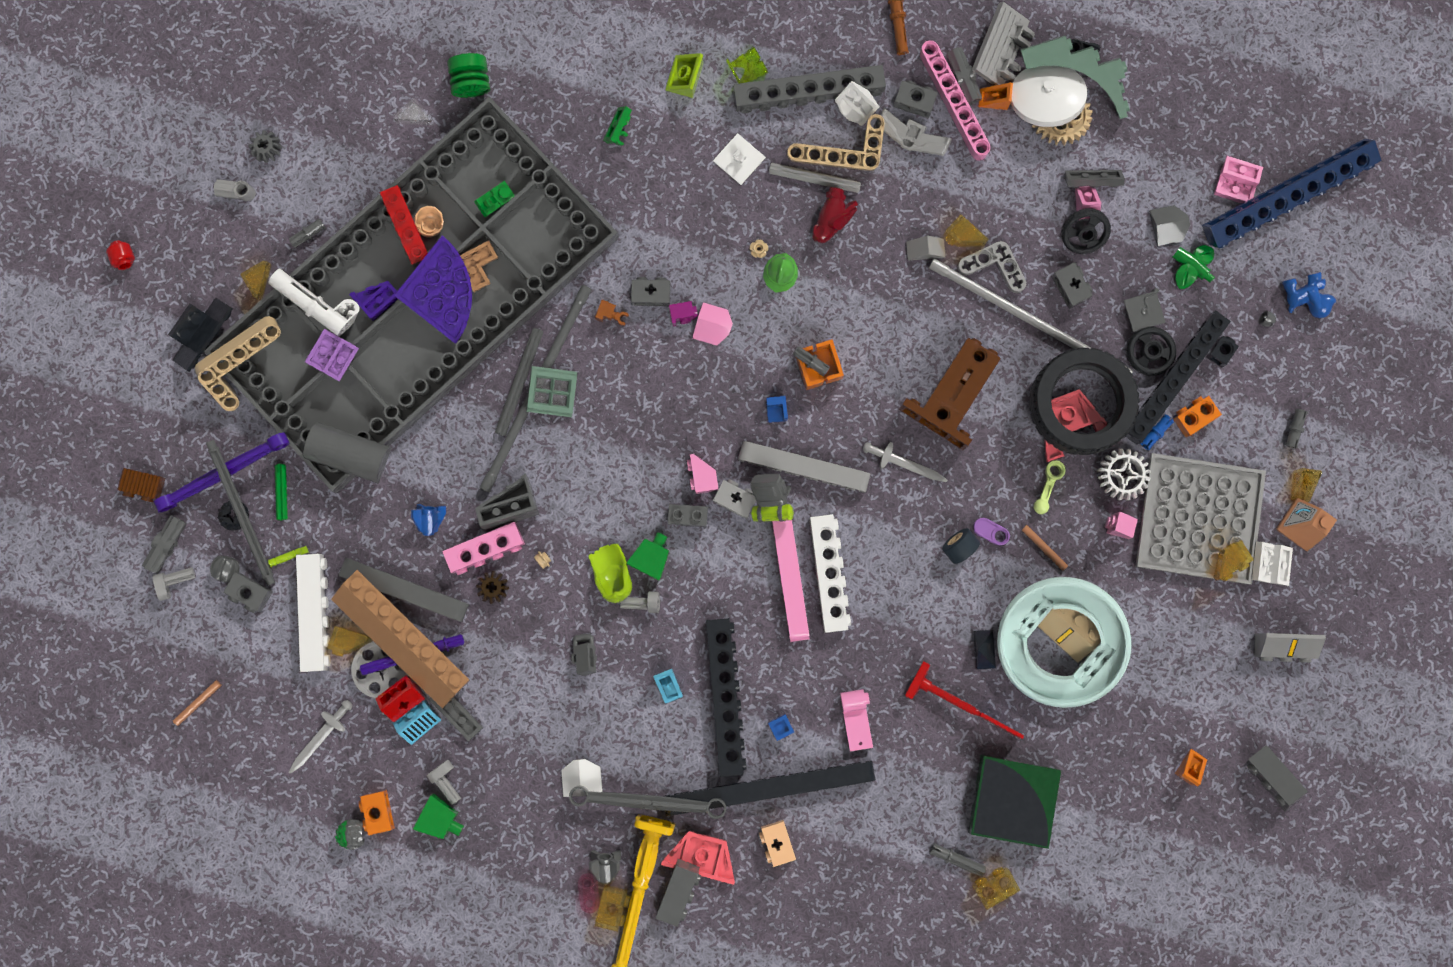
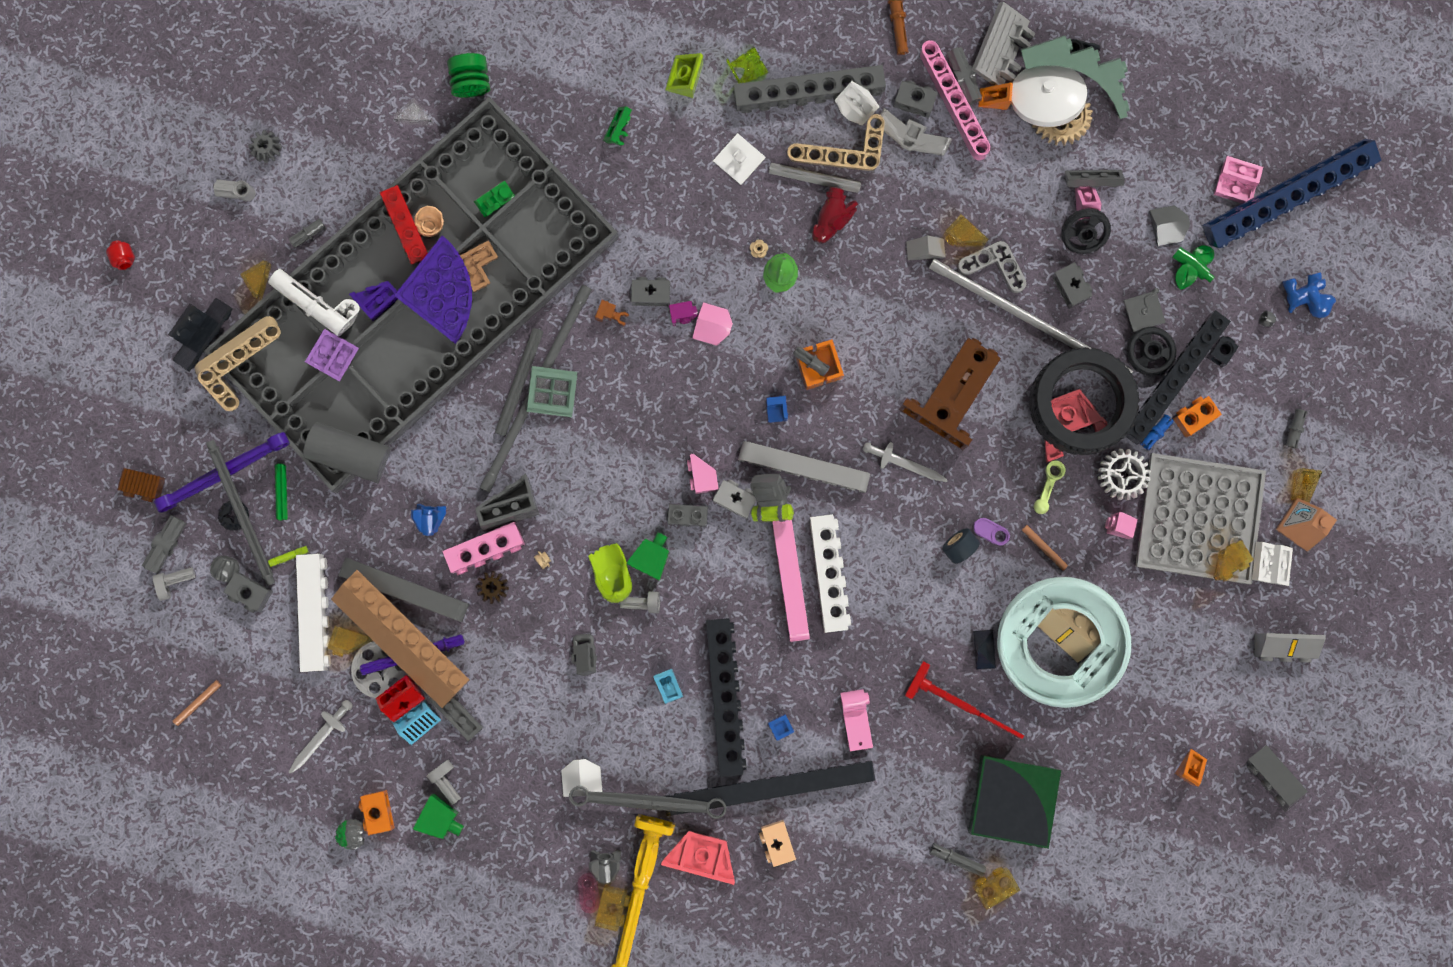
dark grey brick [655,859,701,927] -> none

